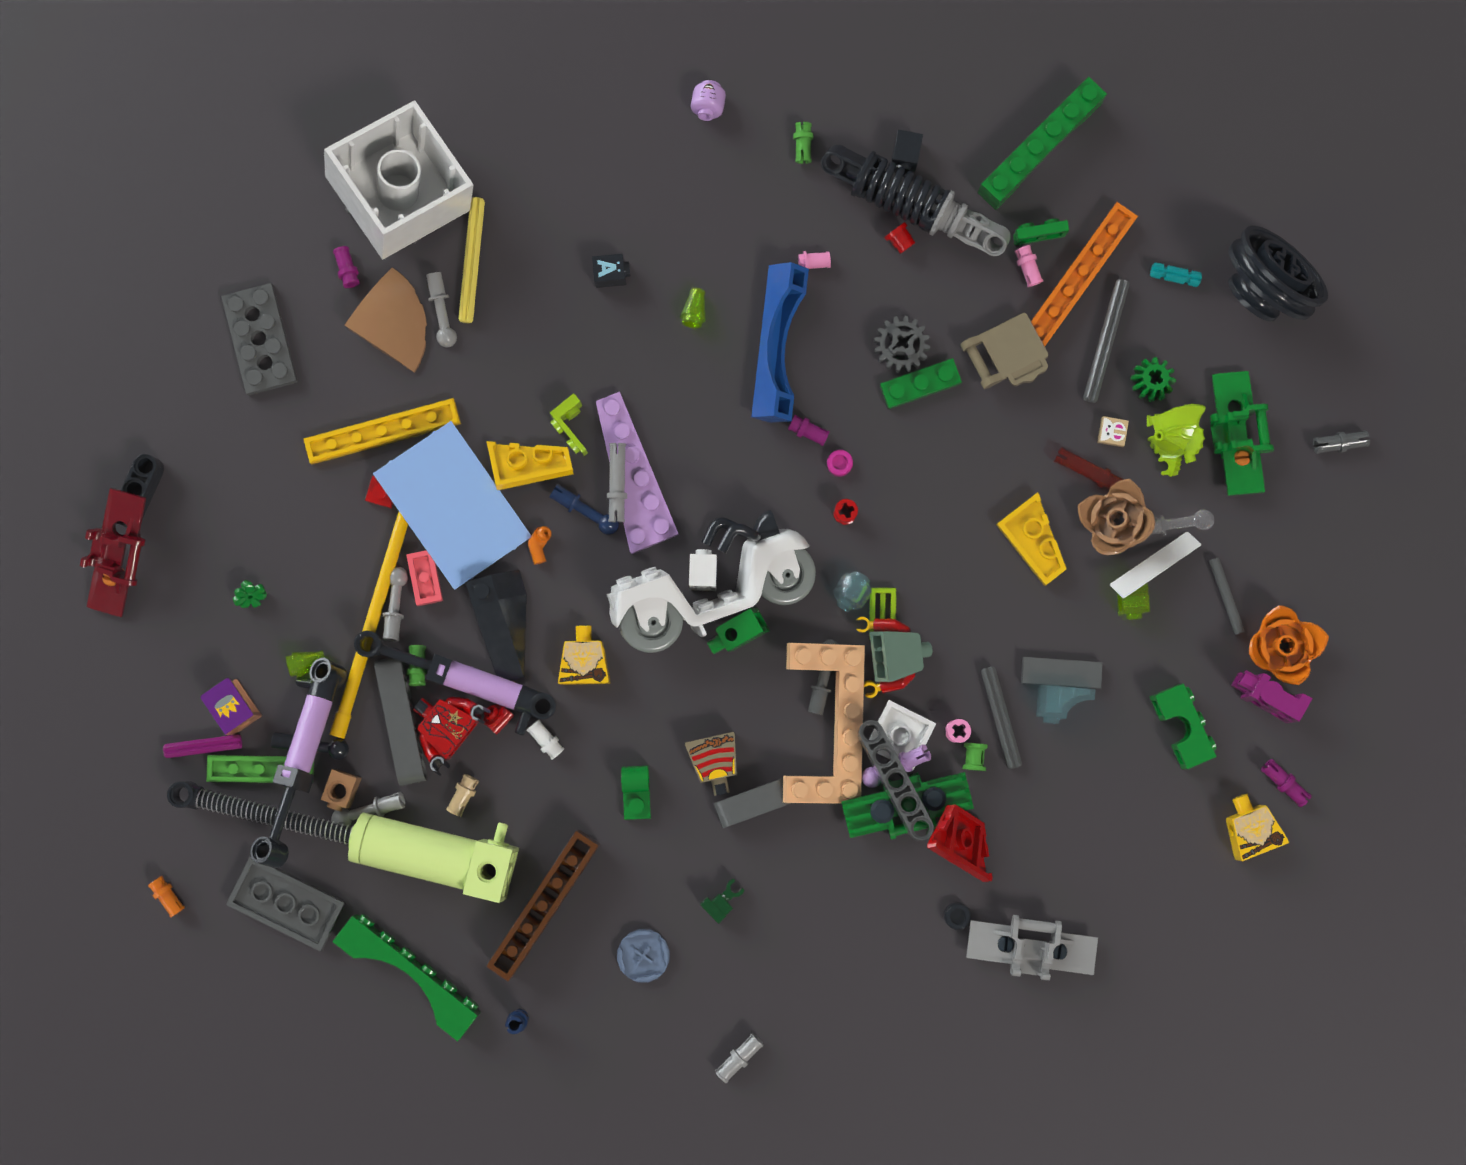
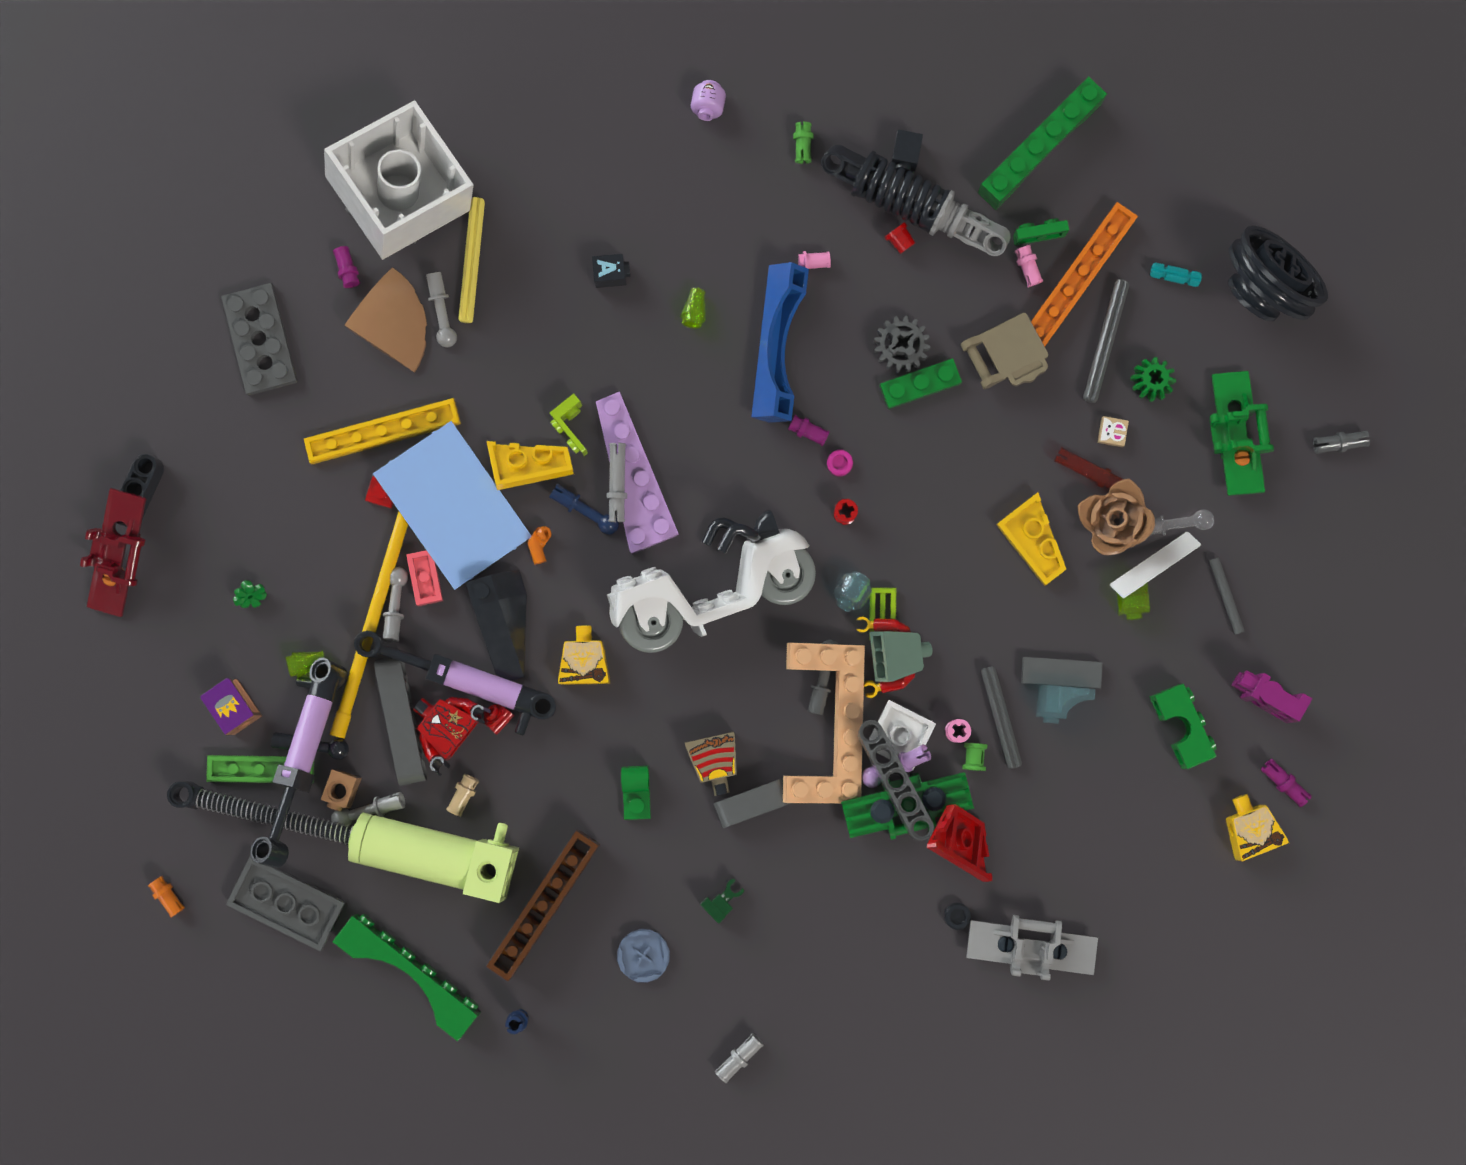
magenta axle [163,735,243,758] -> none
bright green pin [406,645,428,686] -> none
white pin [526,719,564,760] -> none
white brick [689,549,717,591] -> none
green torso [707,608,770,654] -> none
lime helmet [1147,404,1206,477] -> none
orange brick [1249,605,1329,685] -> none

